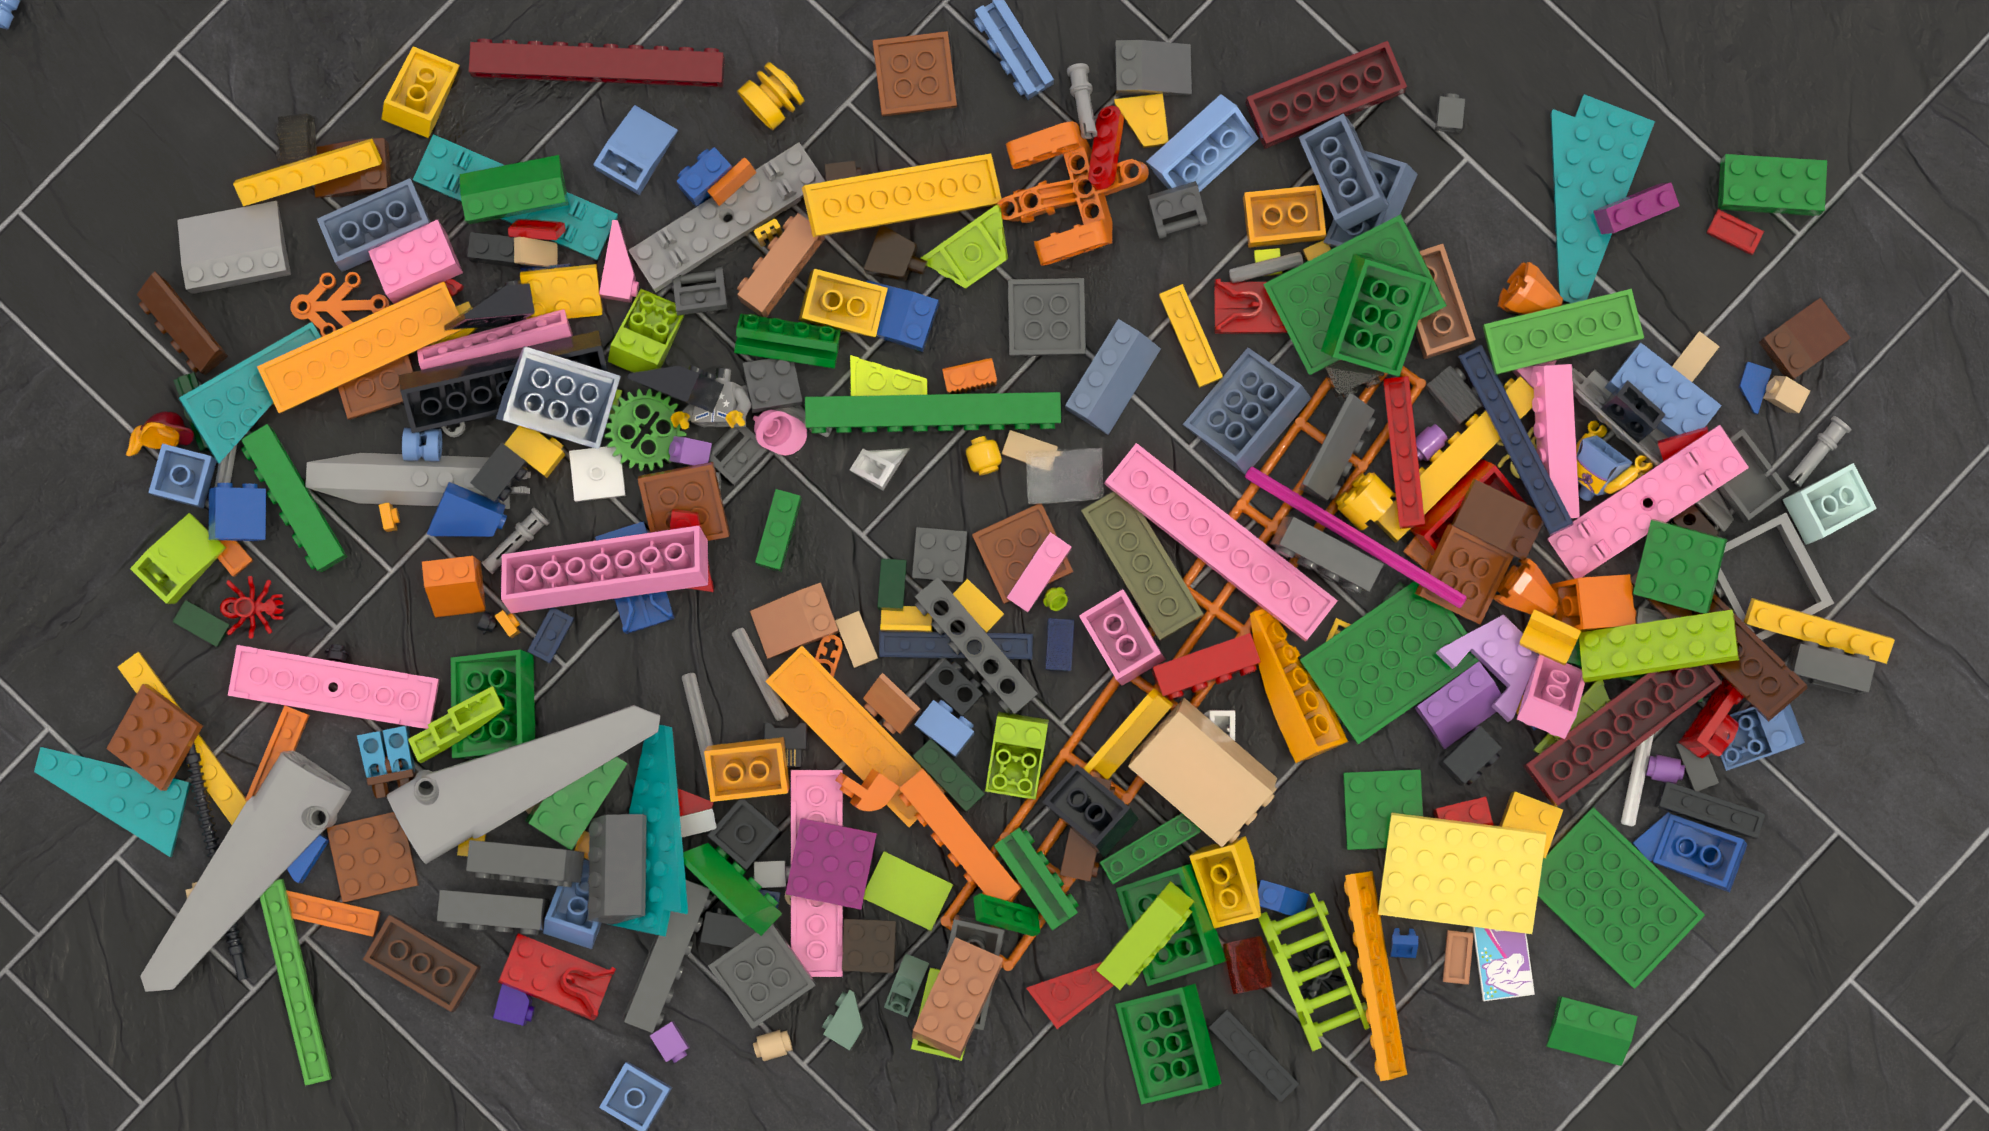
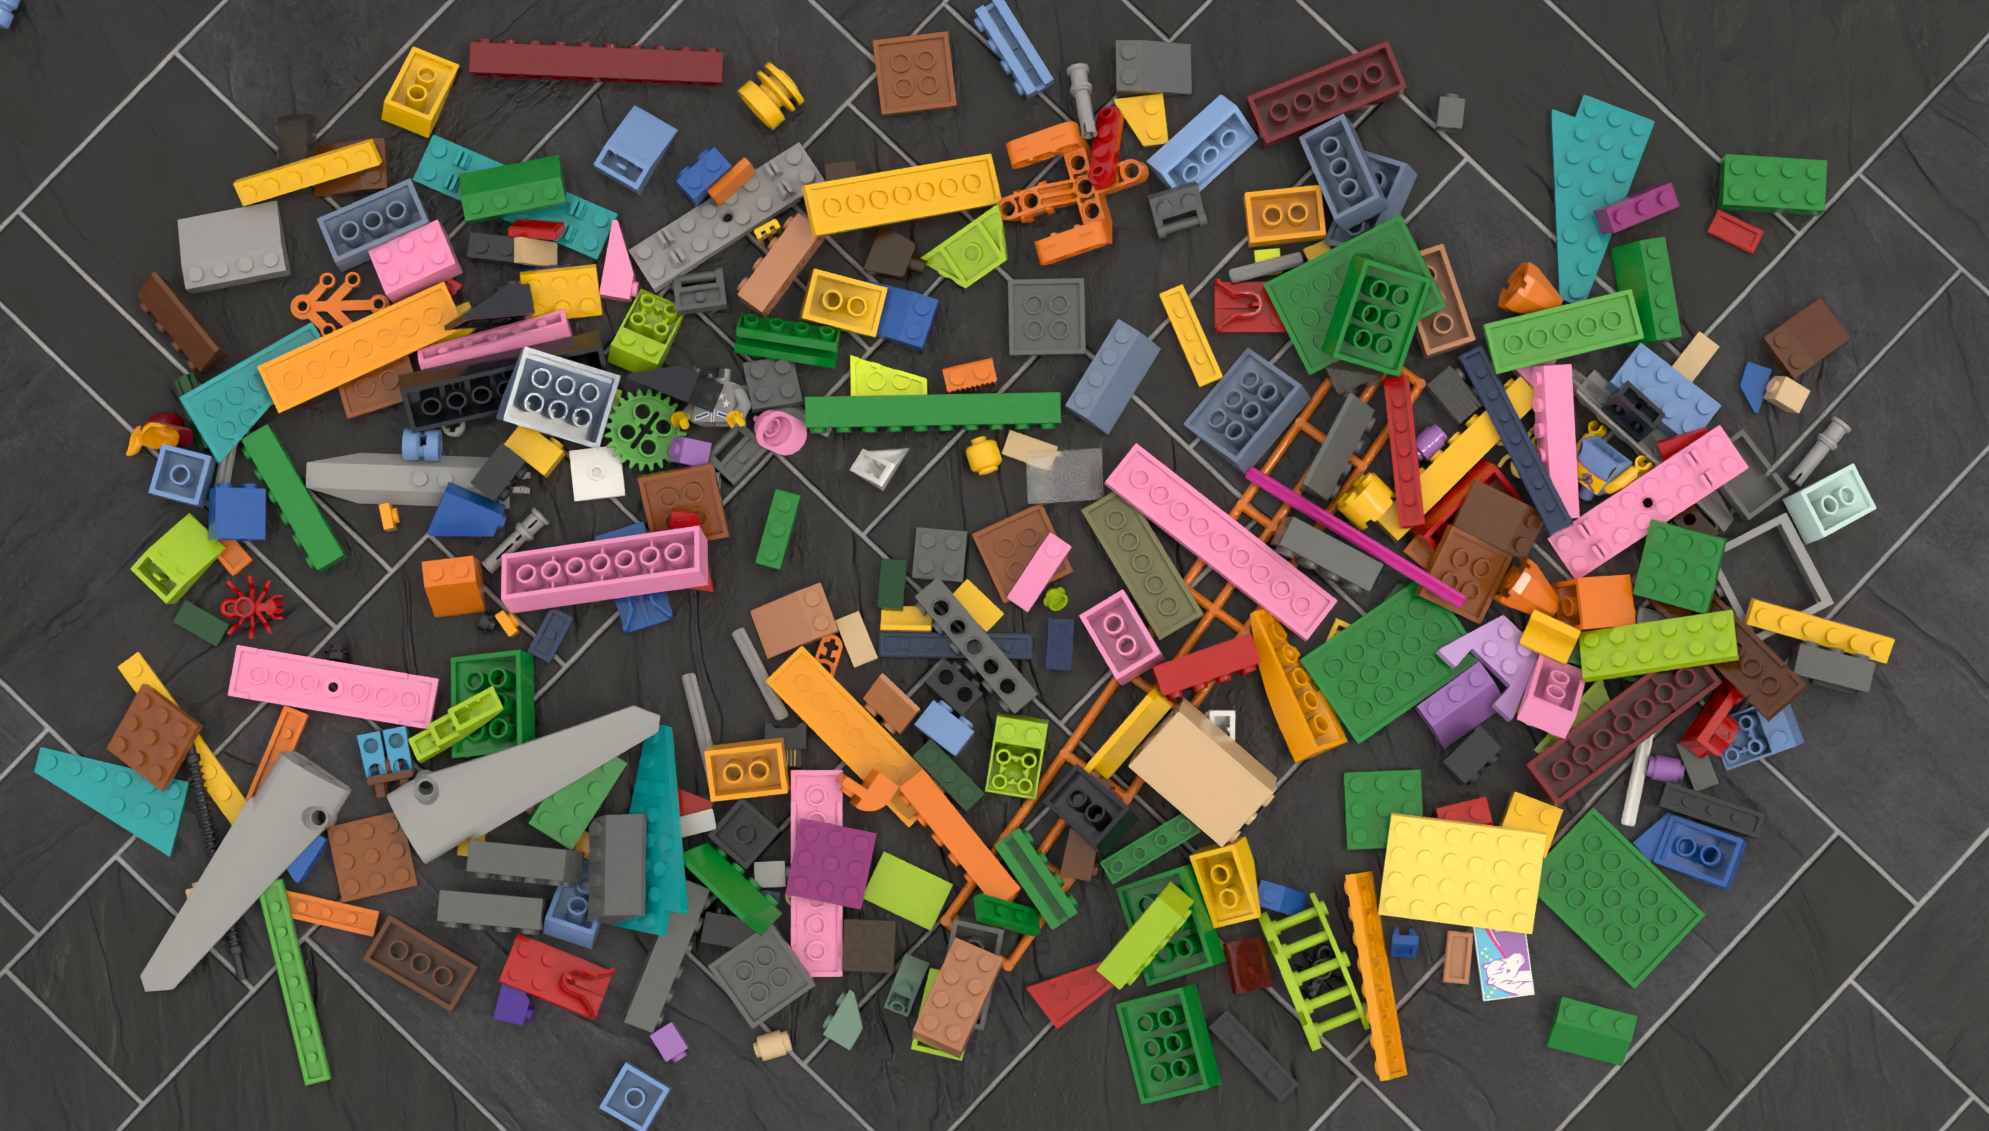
none -> green slope [1611,237,1682,348]

